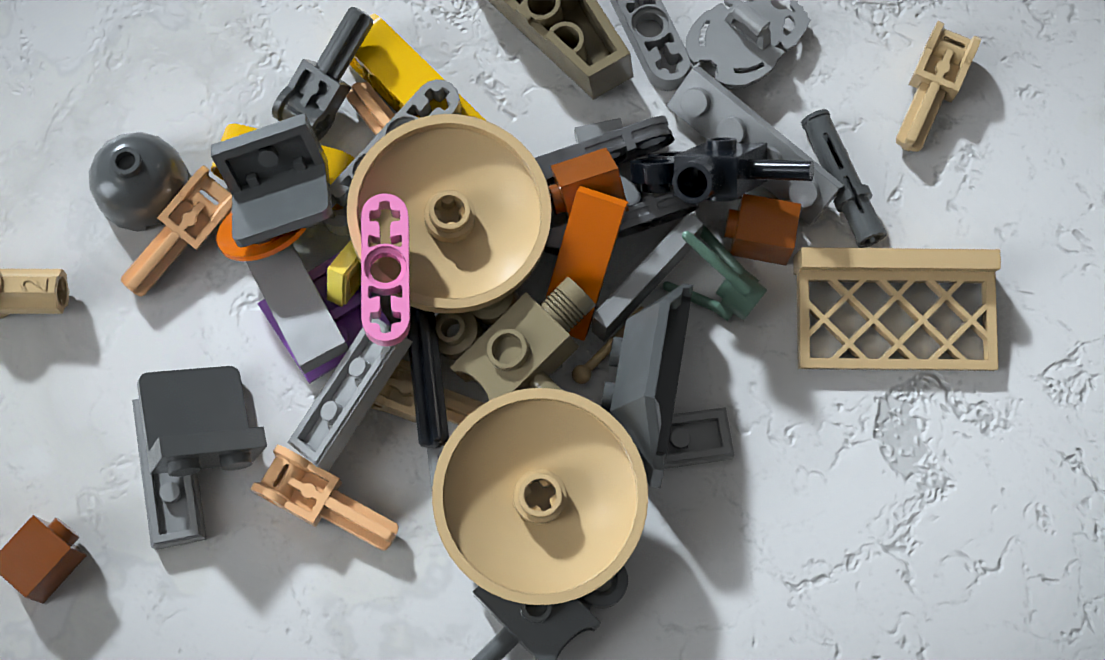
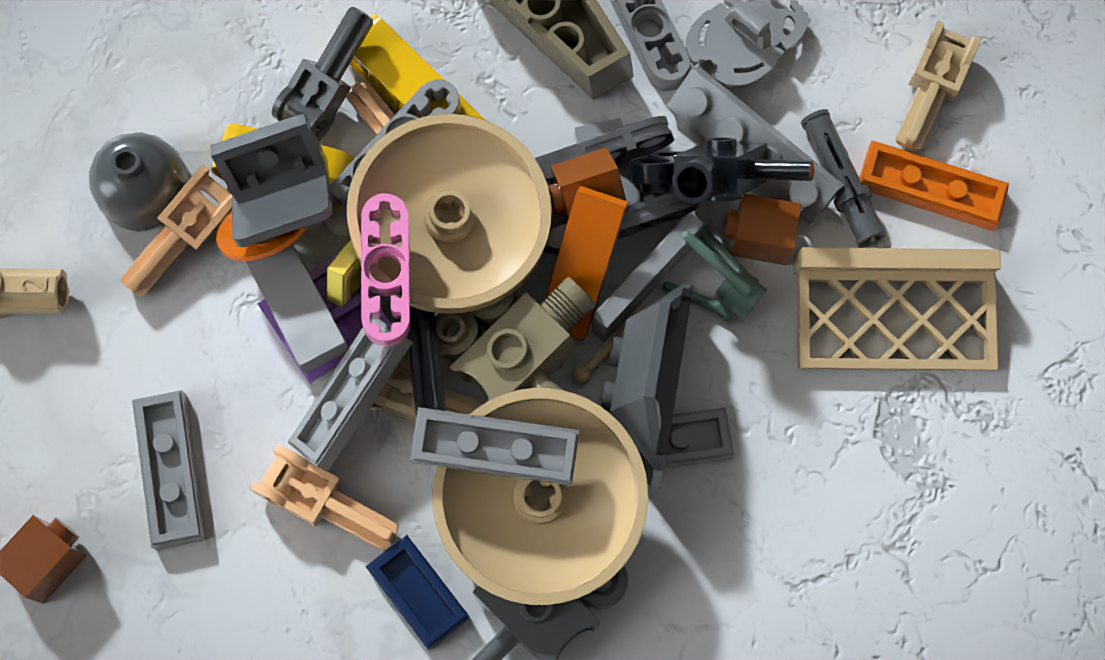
dark grey bracket [137,366,267,477] -> none
none -> dark blue tile [365,535,470,651]
none -> light grey tile [410,407,580,486]
none -> orange tile [859,140,1010,231]

